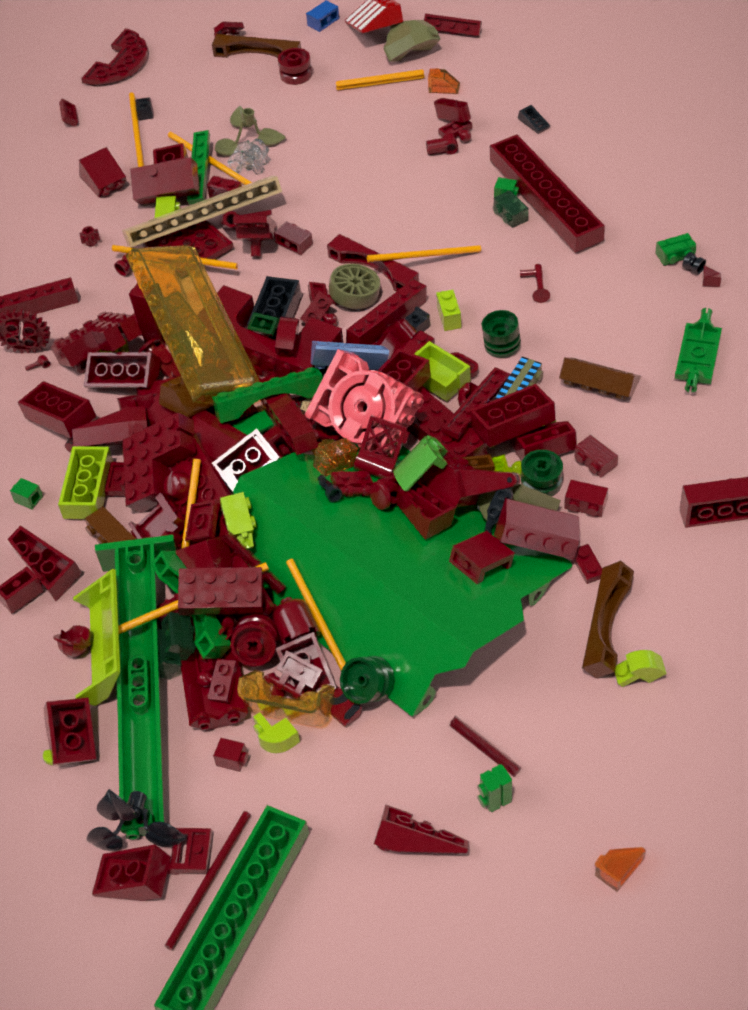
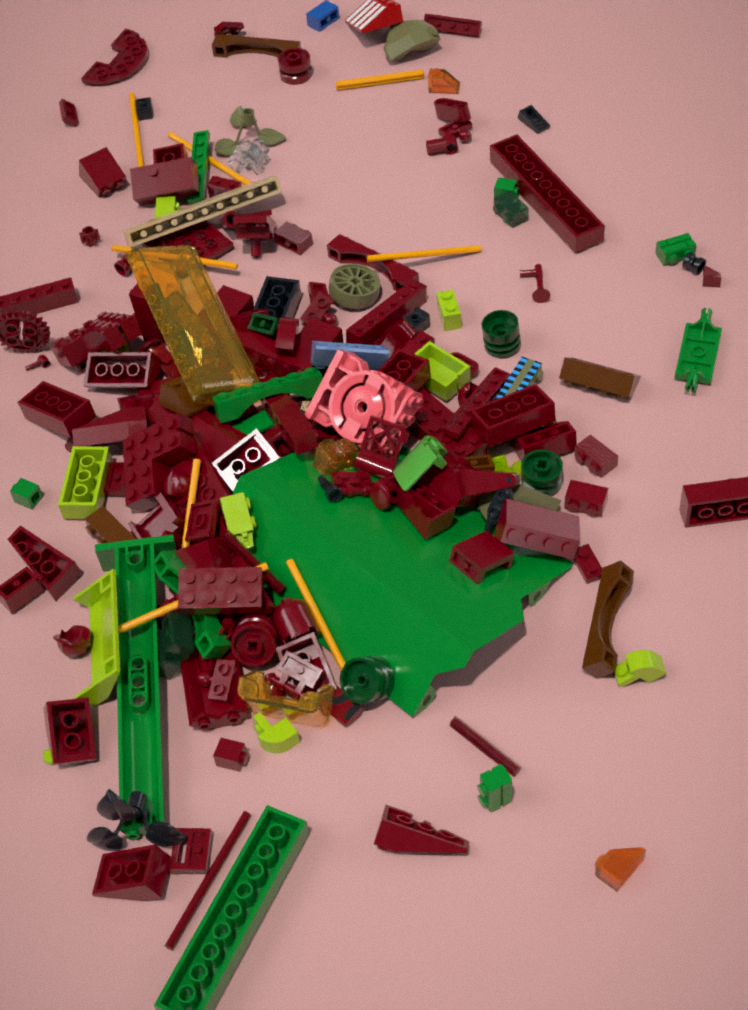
none -> dark red slope [230,309,269,330]

